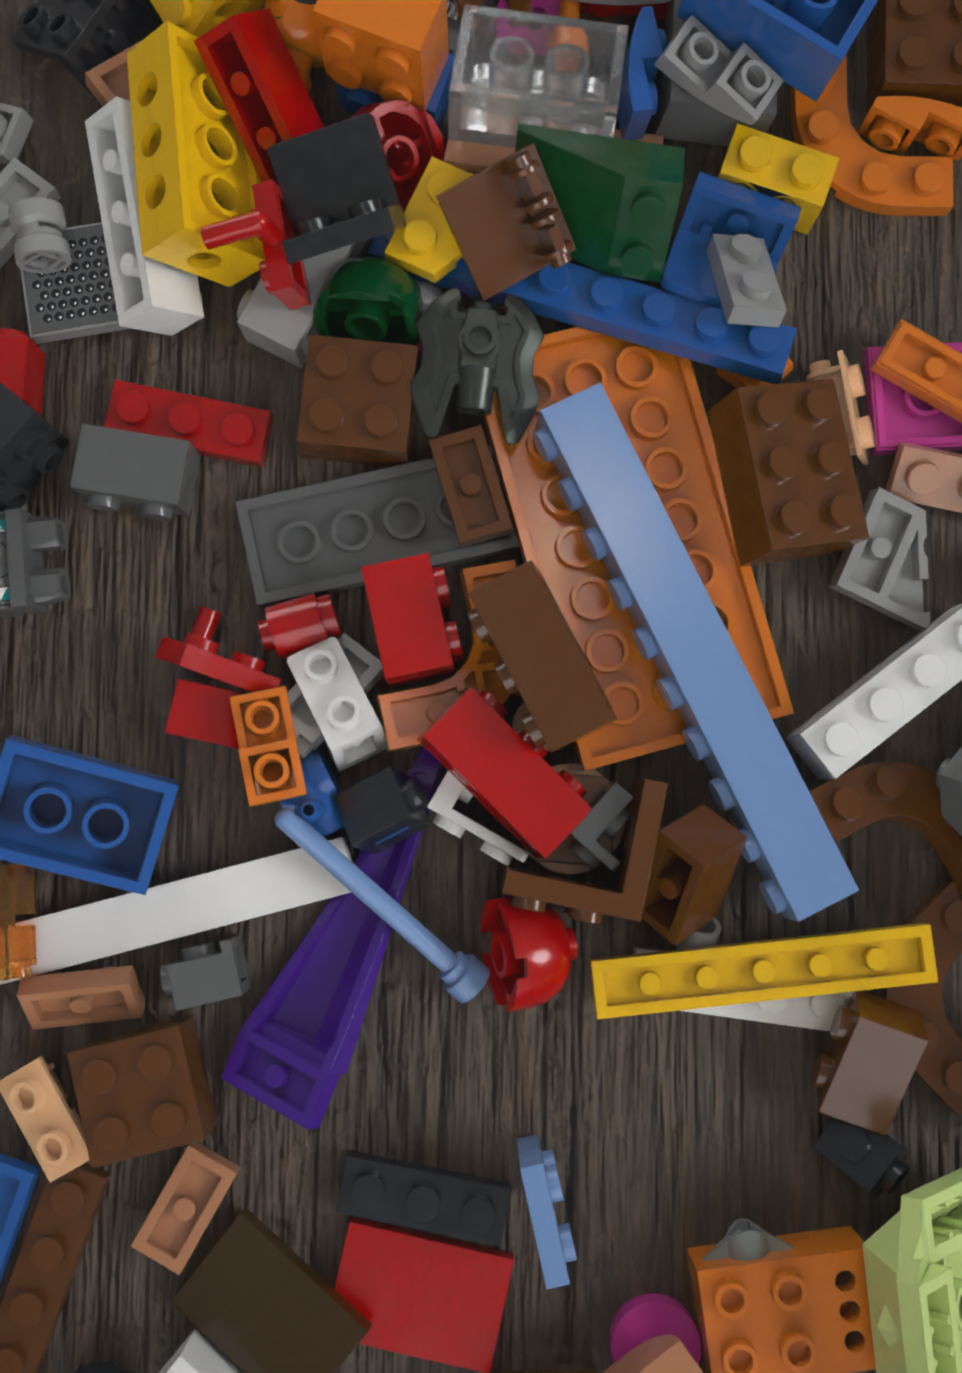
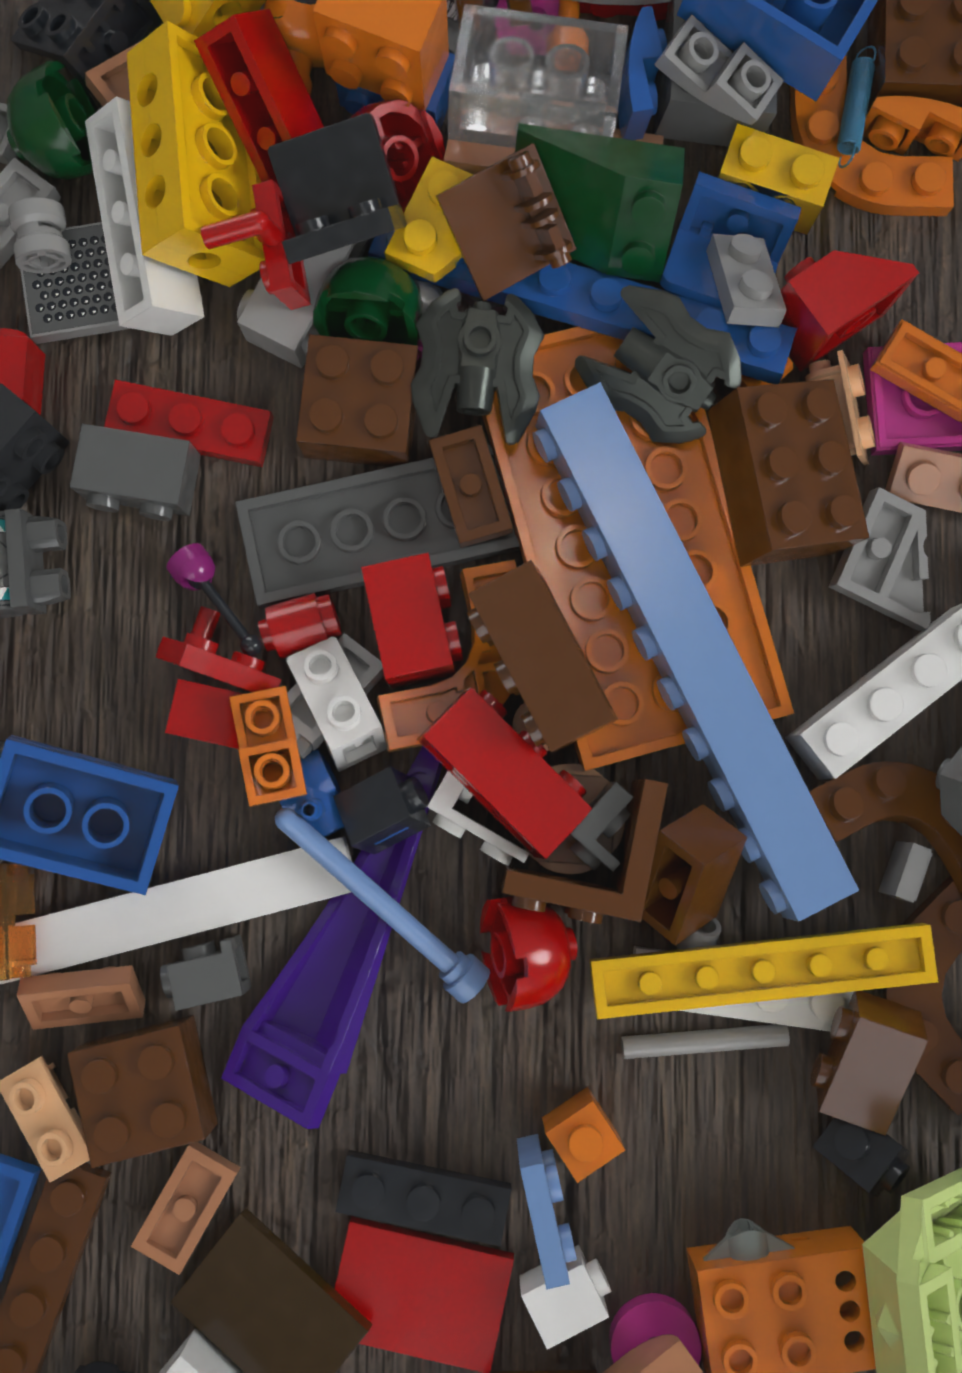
none -> dark green cylinder [7,61,98,179]
none -> hinge [166,543,262,656]
none -> white brick [519,1245,612,1350]
none -> orange brick [542,1086,625,1183]
none -> pearl dark grey piece [575,285,742,443]
none -> light grey bar [621,1024,790,1059]
none -> red slope [780,250,919,372]
none -> dark azure piece [837,46,877,168]
none -> light grey tile [878,841,933,903]

